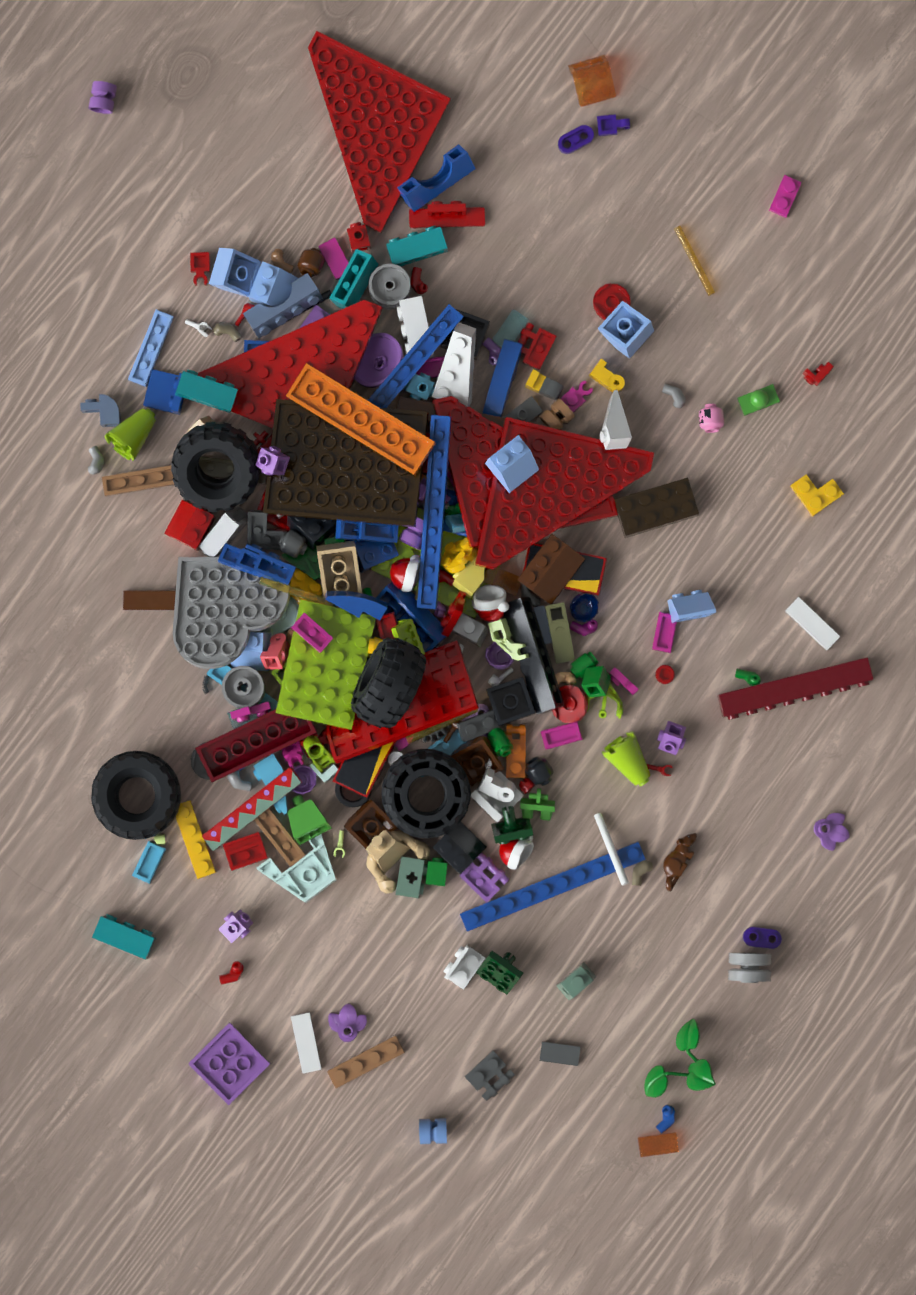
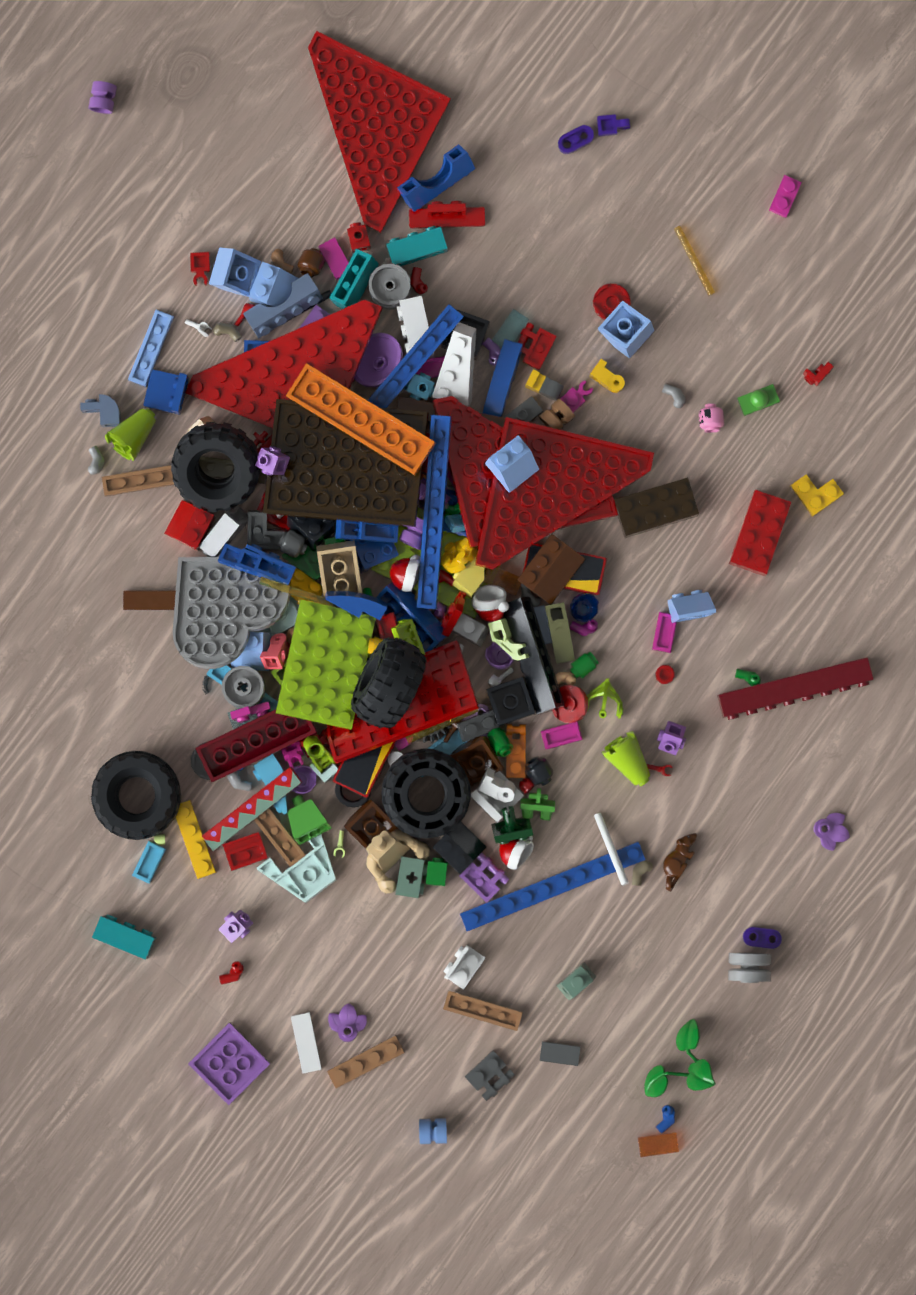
teal brick [175,370,238,413] -> none
dark pink plate [291,613,333,653] -> none
dark green plate [476,951,523,995] -> none
clear orange bracket [568,55,616,107] -> none
green brick [581,666,611,698] -> none
white slope [600,390,632,450] -> none
dark pink plate [609,667,638,695] -> none
white tile [785,597,840,651] -> none
none -> medium nougat plate [443,990,523,1031]
none -> red brick [729,490,791,576]

